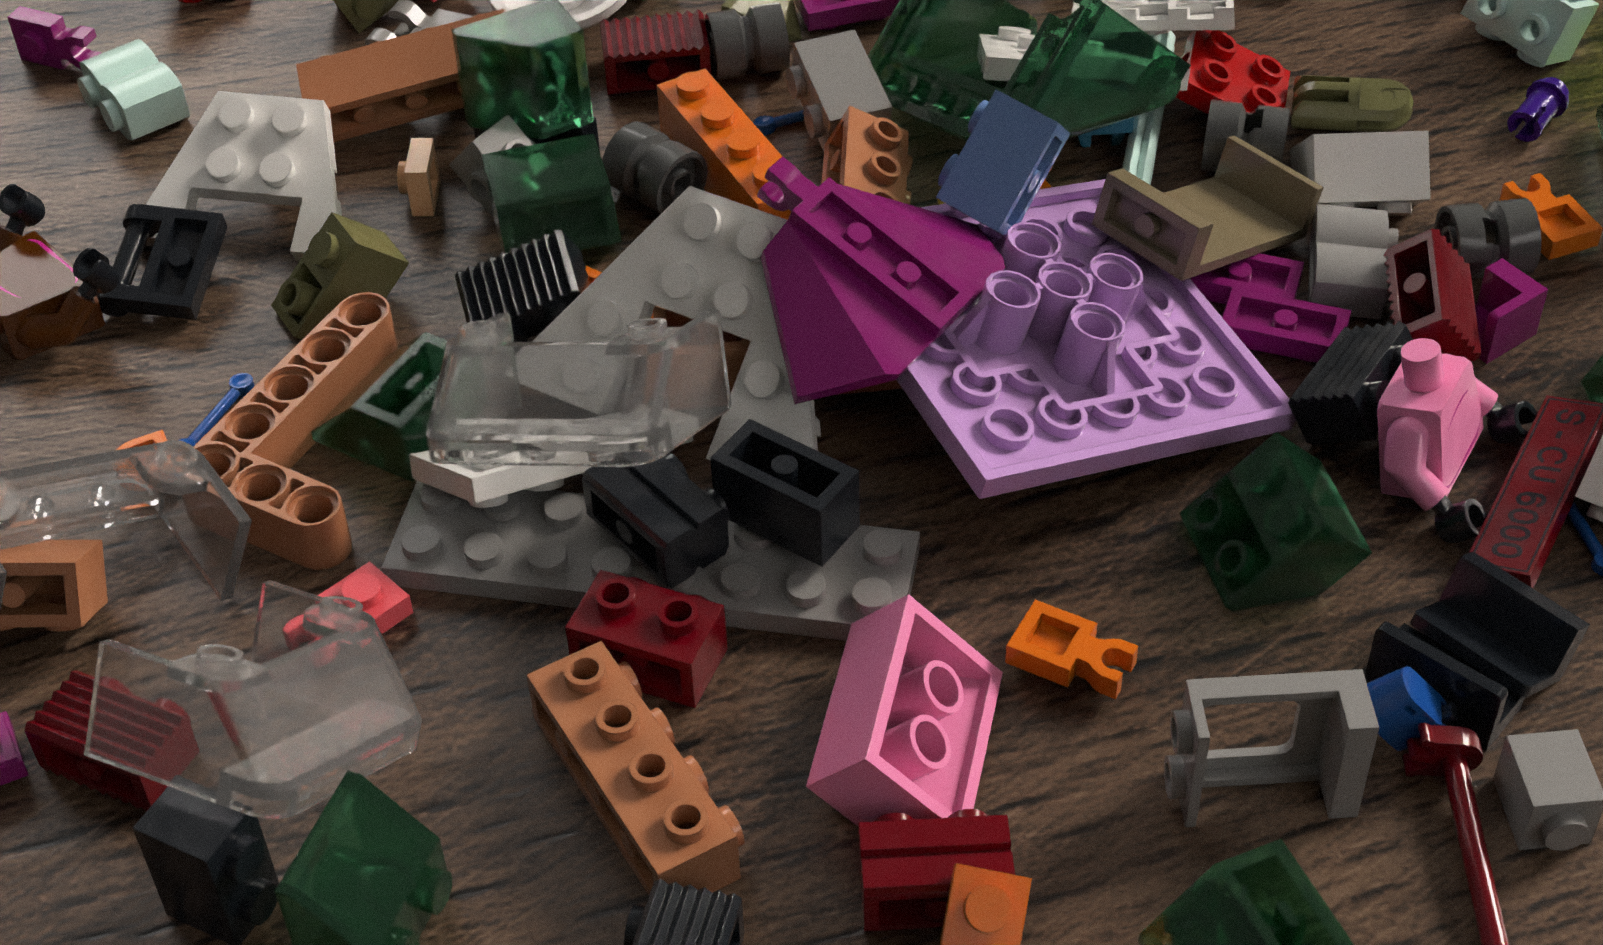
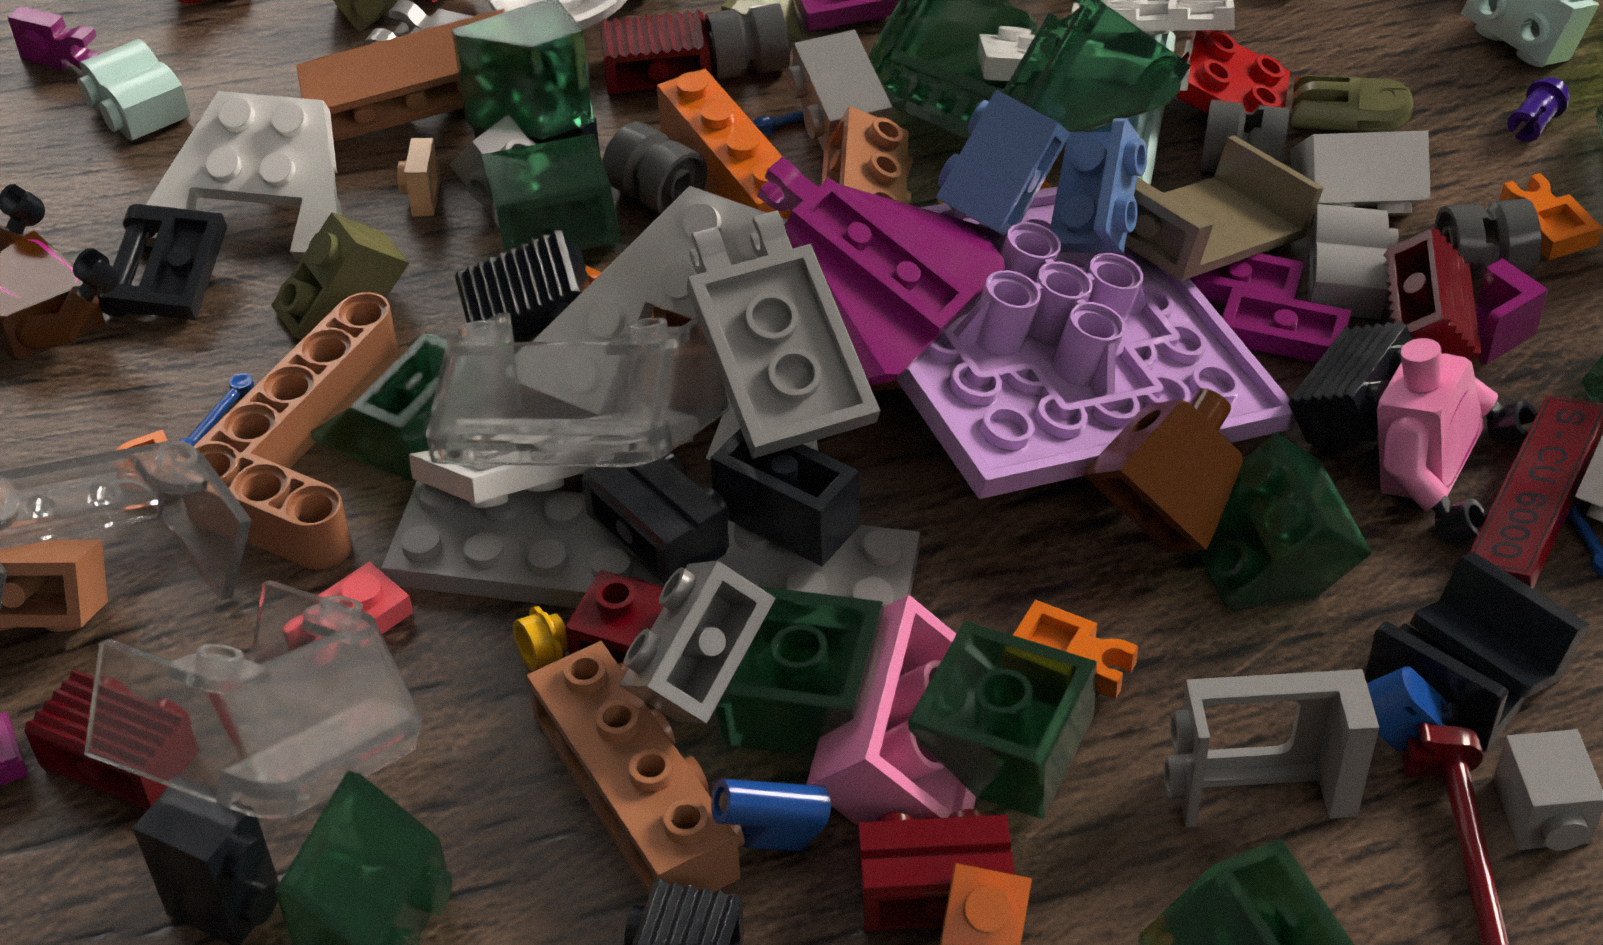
none -> yellow plate [513,606,569,671]
none -> light grey brick [619,560,776,724]
none -> light grey tile [687,210,880,459]
none -> blue piece [711,779,831,851]
none -> clear green slope [716,586,884,754]
none -> clear green slope [908,620,1097,820]
none -> medium blue bracket [1050,118,1147,254]
none -> reddish brown torso [1083,388,1243,553]

